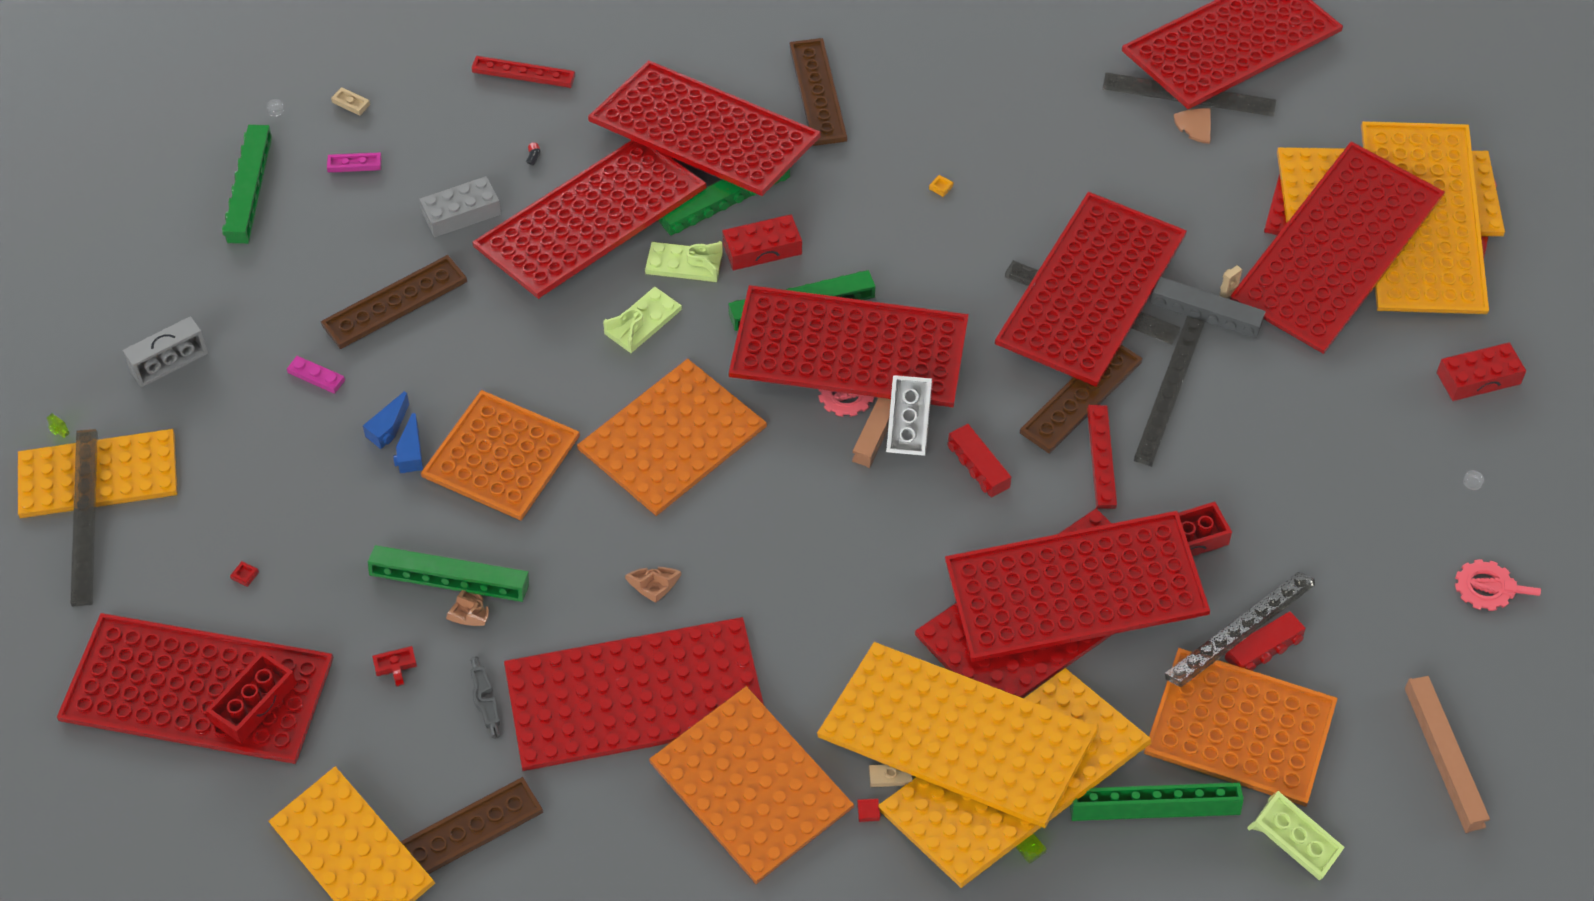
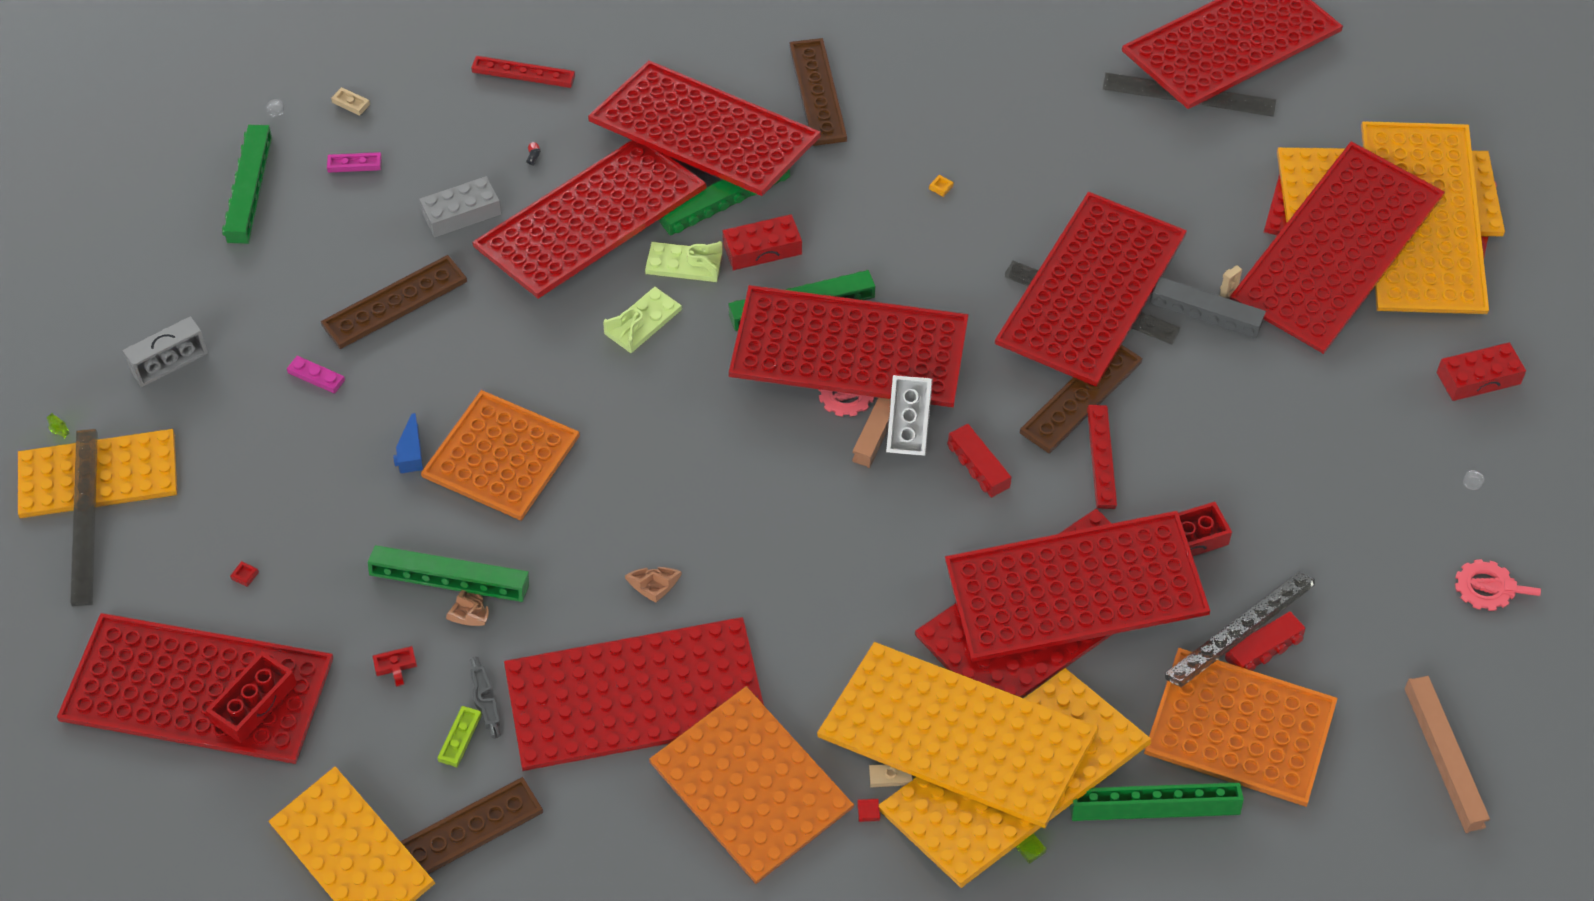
blue slope [363,391,409,449] -> none
orange plate [577,359,767,516] -> none
clear smoke plate [1134,316,1205,467] -> none
nougat brick [1174,108,1211,144] -> none
yellowish green plate [1247,791,1345,880] -> none
none -> lime plate [437,706,482,768]

